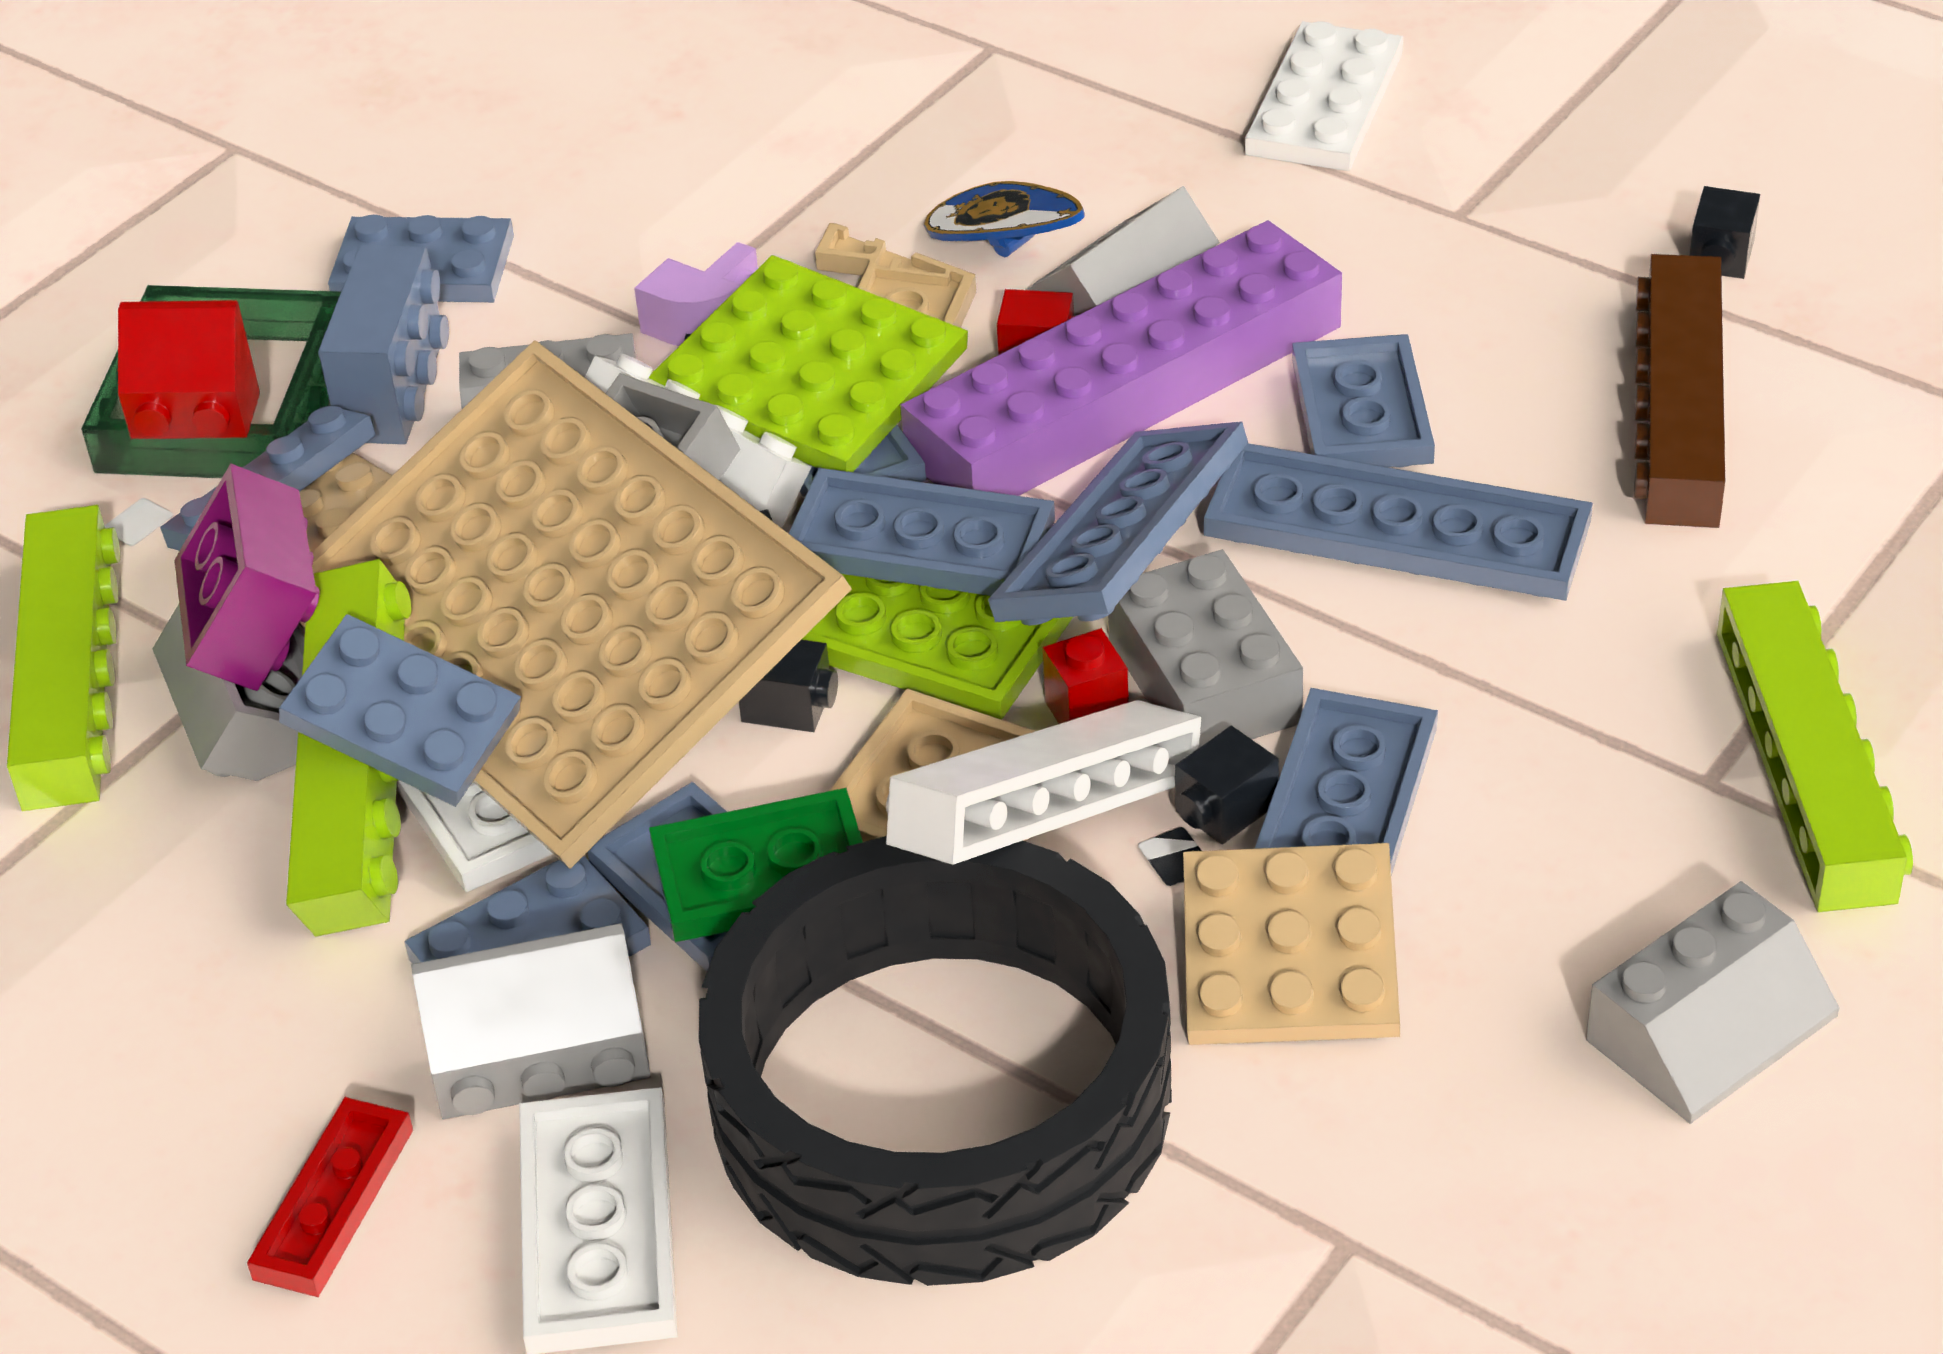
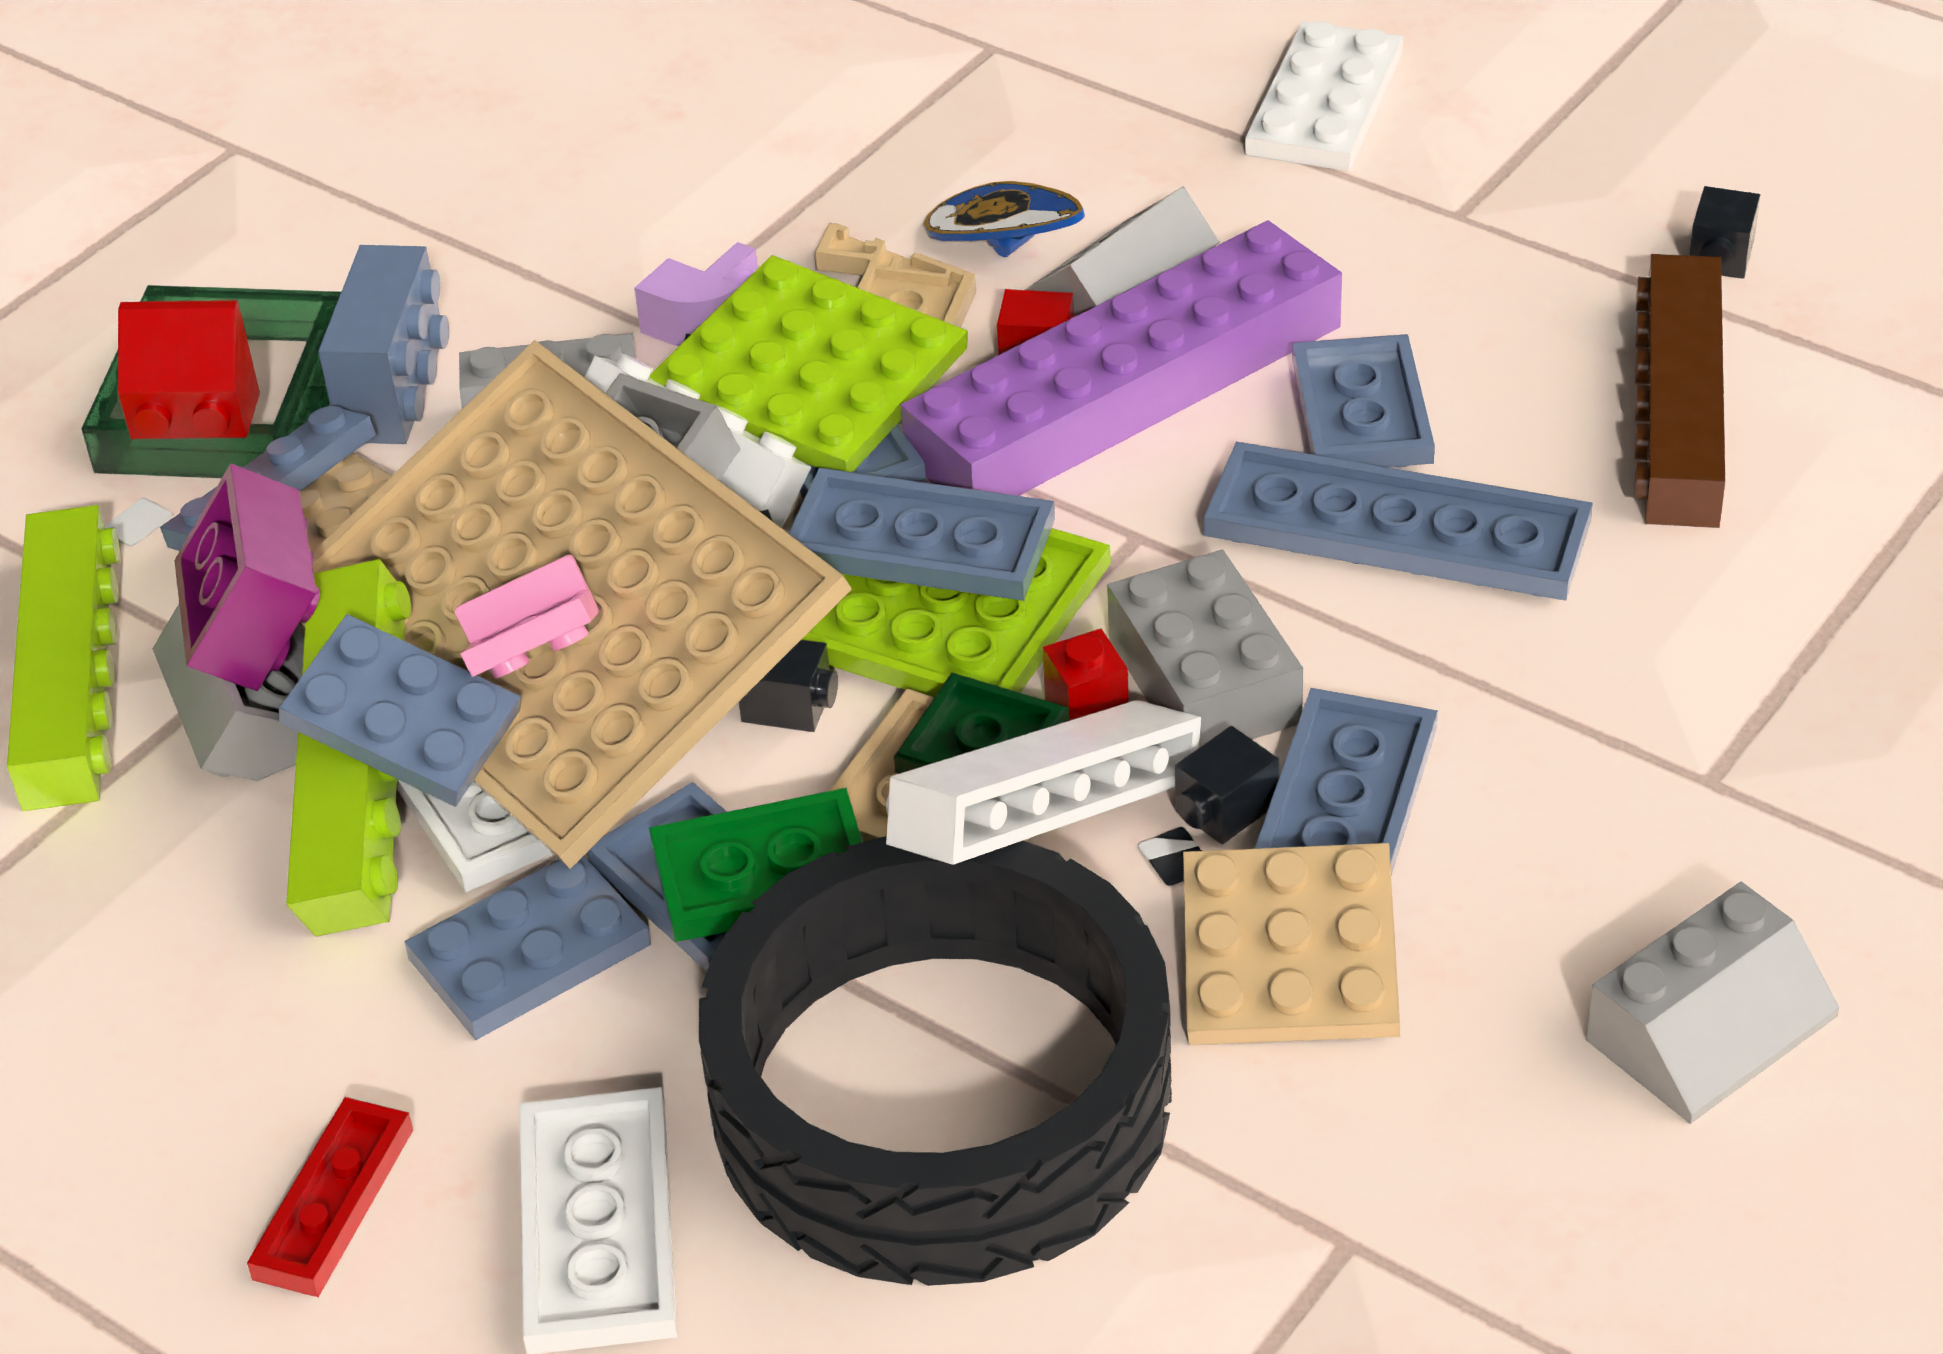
sand blue plate [328,214,514,303] -> none
slope [411,923,651,1120] -> none
sand blue plate [988,421,1248,625] -> none
lime brick [1717,581,1913,912] -> none
none -> bright pink bracket [455,555,600,679]
none -> dark green tile [894,673,1069,774]

